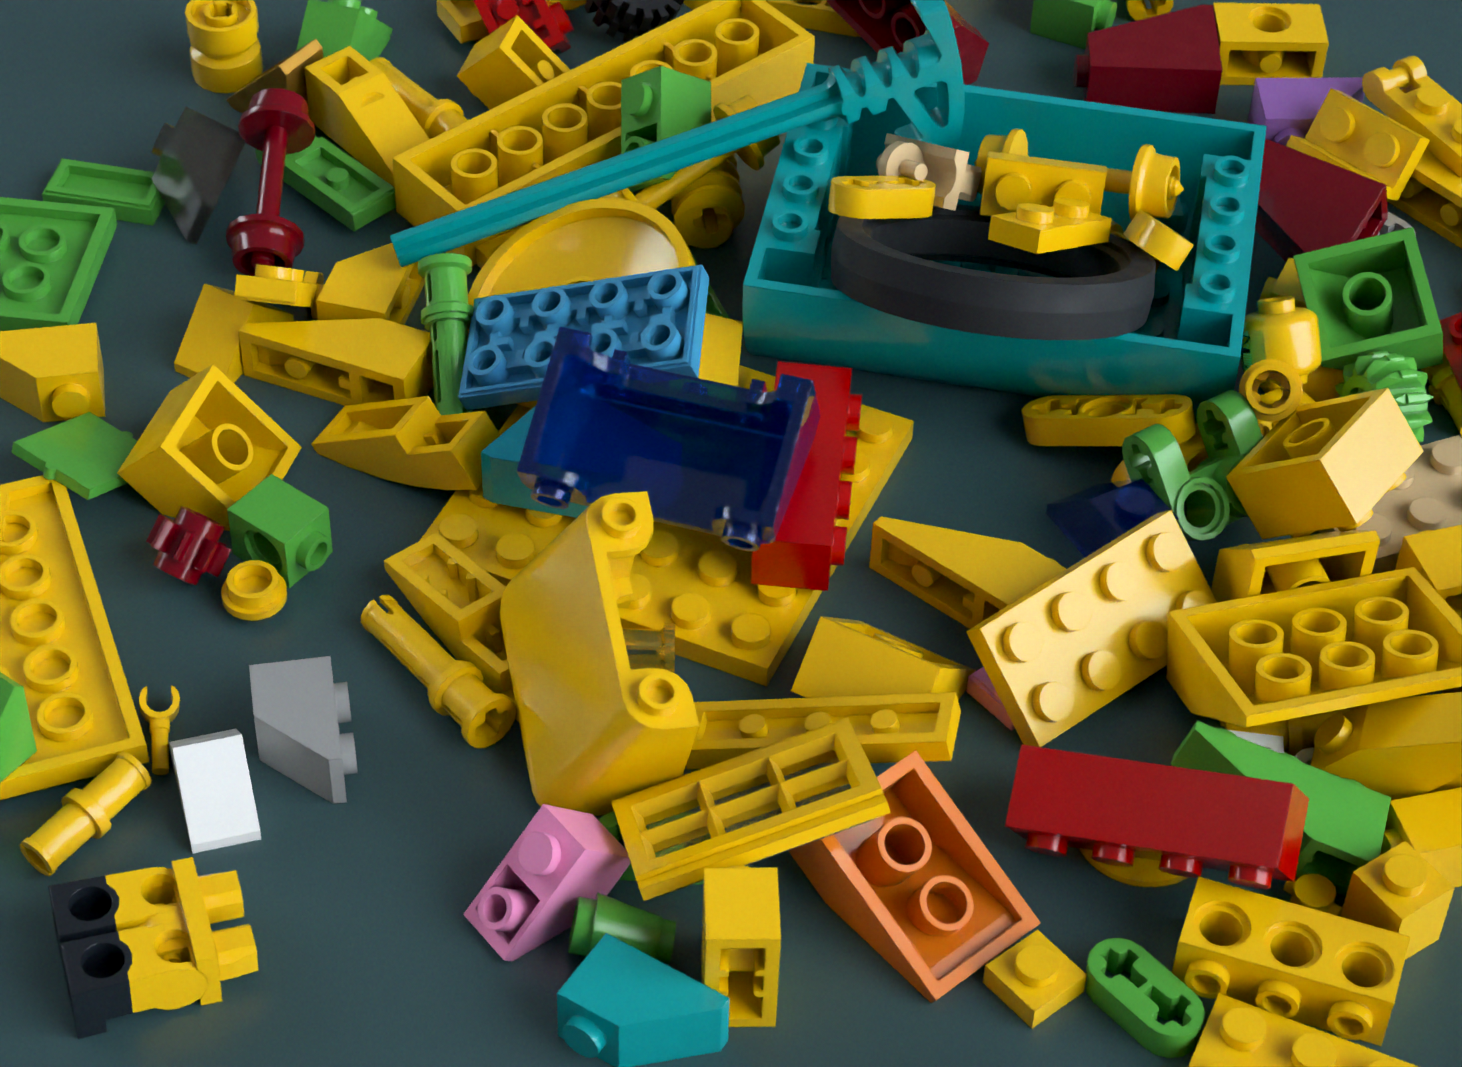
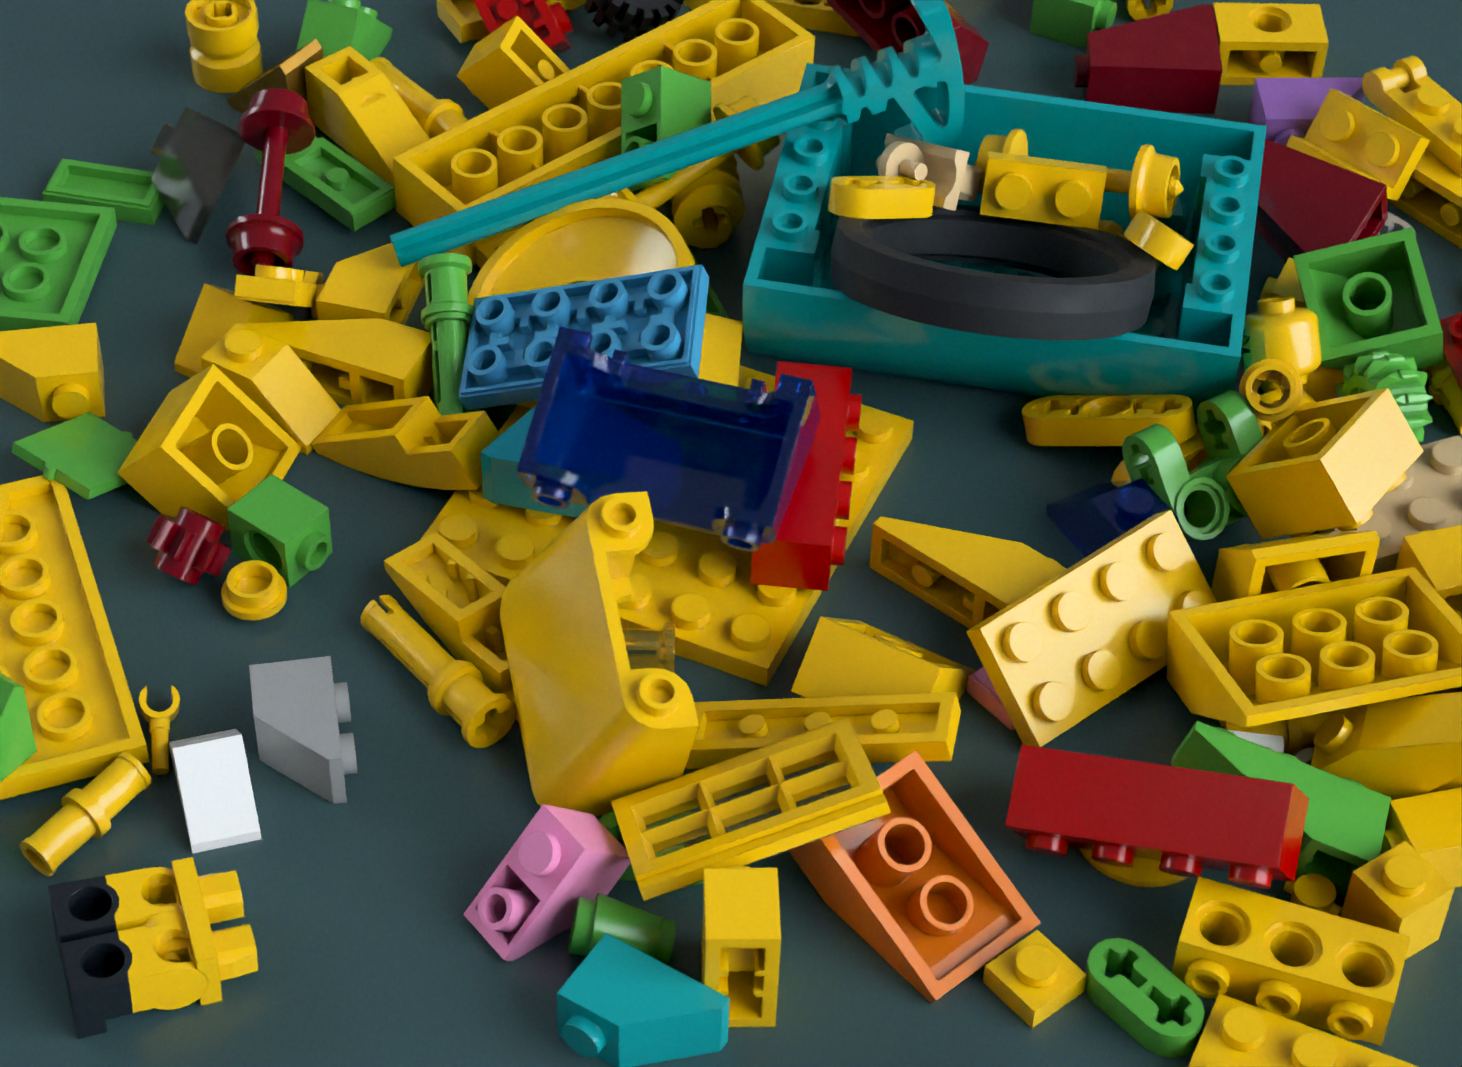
yellow plate [988,198,1112,254] -> none
none -> yellow slope [201,322,341,455]

